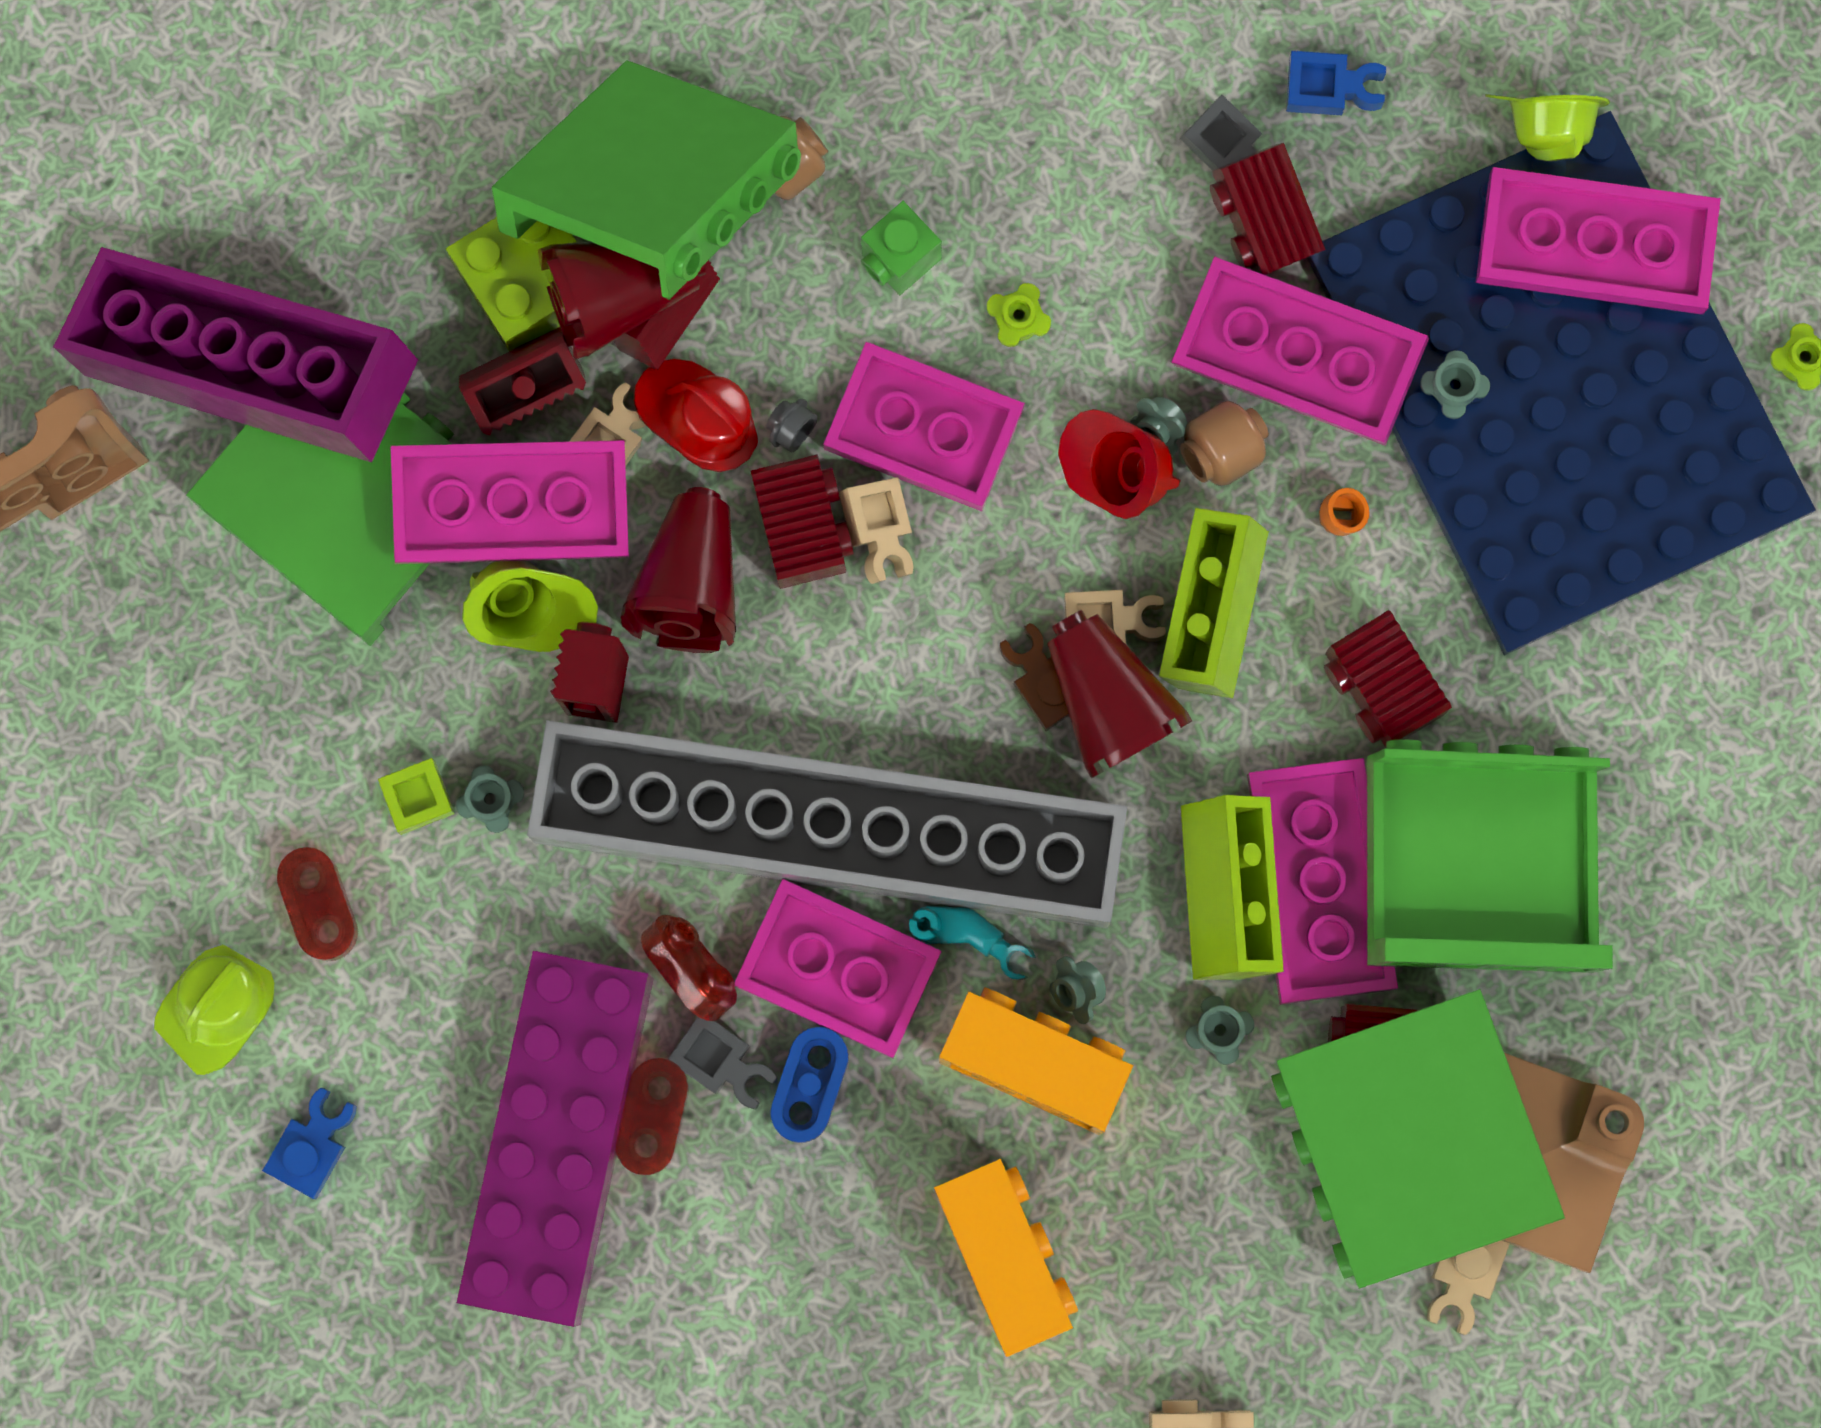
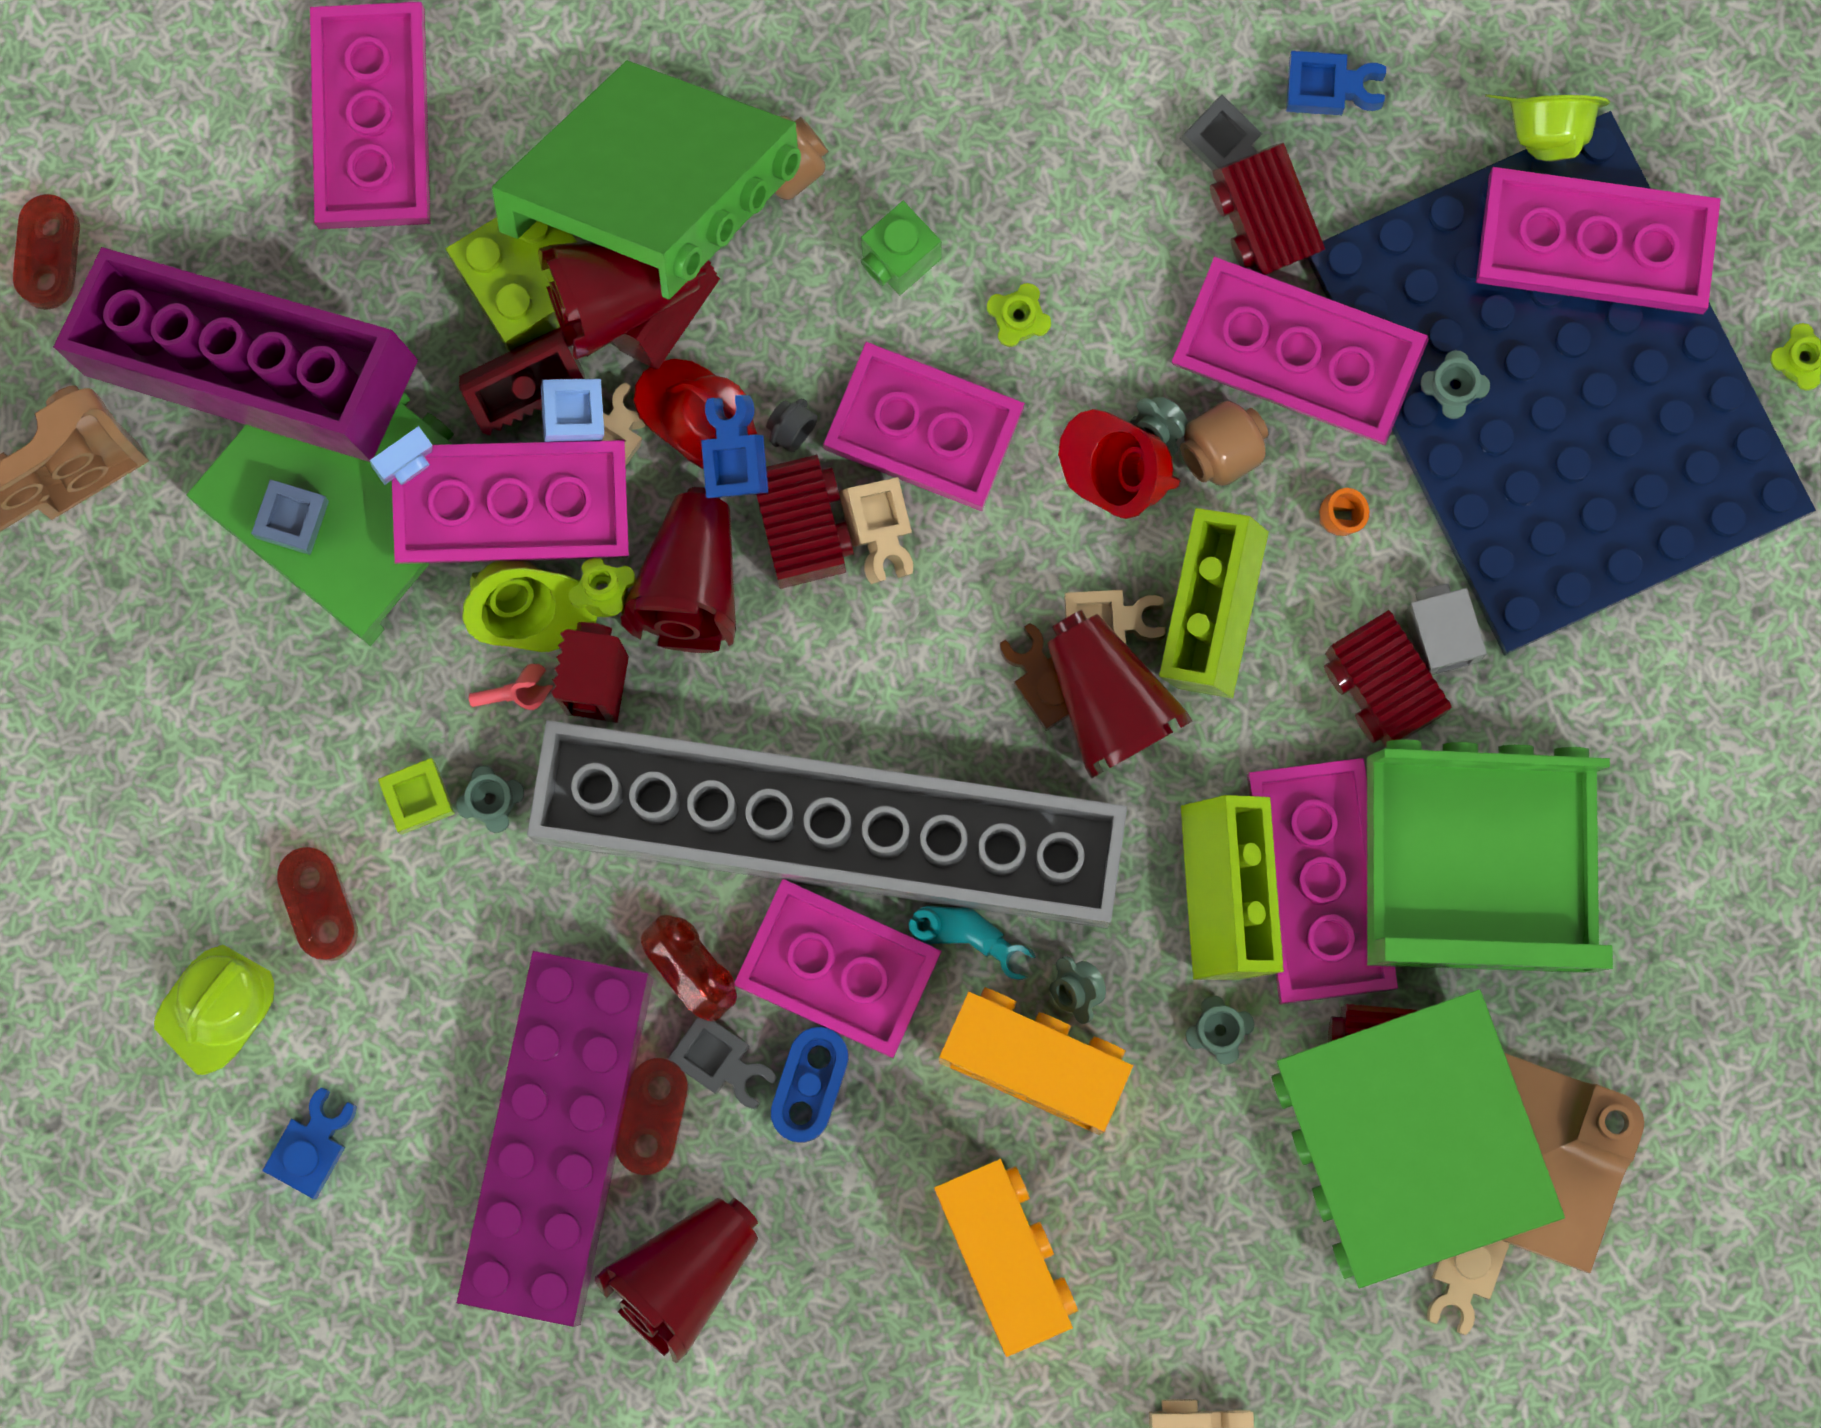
none -> clear red plate [13,194,80,310]
none -> sand blue plate [251,479,329,555]
none -> dark pink plate [310,2,431,229]
none -> light blue plate [370,426,433,485]
none -> coral hand [469,664,553,710]
none -> light blue plate [541,379,604,442]
none -> lime plate [569,557,636,617]
none -> dark red cone [595,1198,758,1363]
none -> blue plate [701,395,768,498]
none -> light grey brick [1404,584,1487,675]

